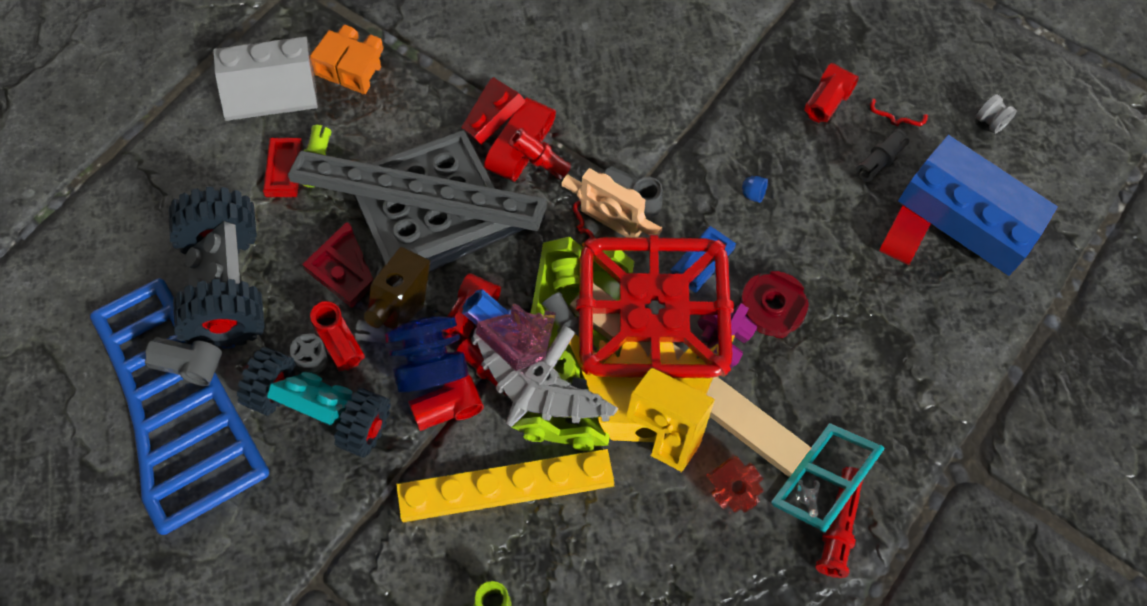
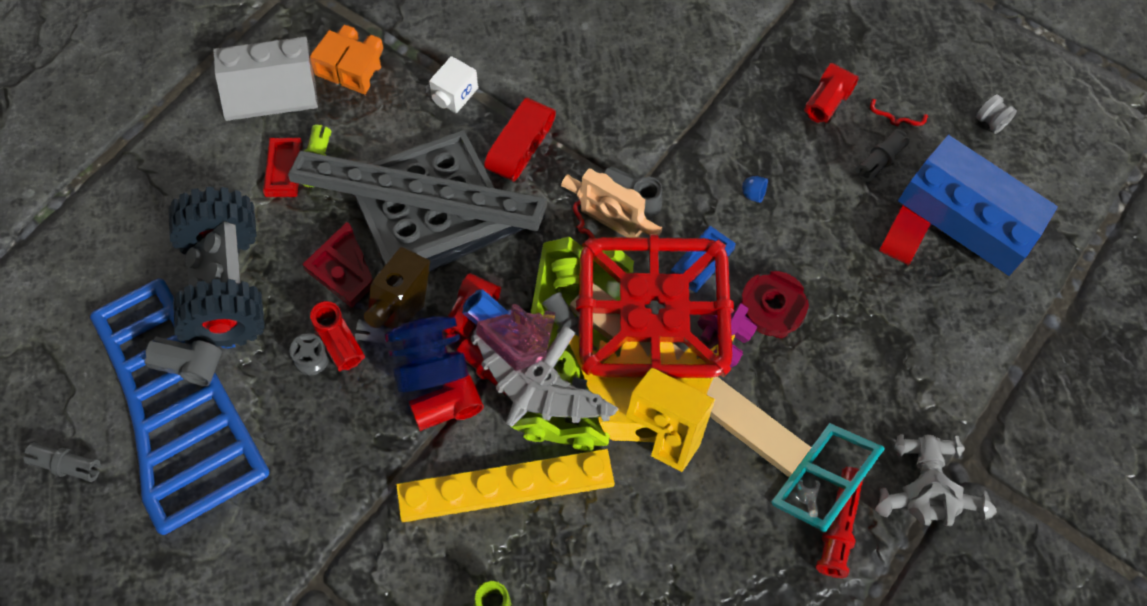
black plate [237,347,391,458] -> none
red wing [461,77,526,145] -> none
red pin [510,128,571,180] -> none
clear red brick [706,454,764,513] -> none
none -> dark grey pin [24,442,101,482]
none -> white brick [429,56,478,113]
none -> light grey piece [875,434,997,526]

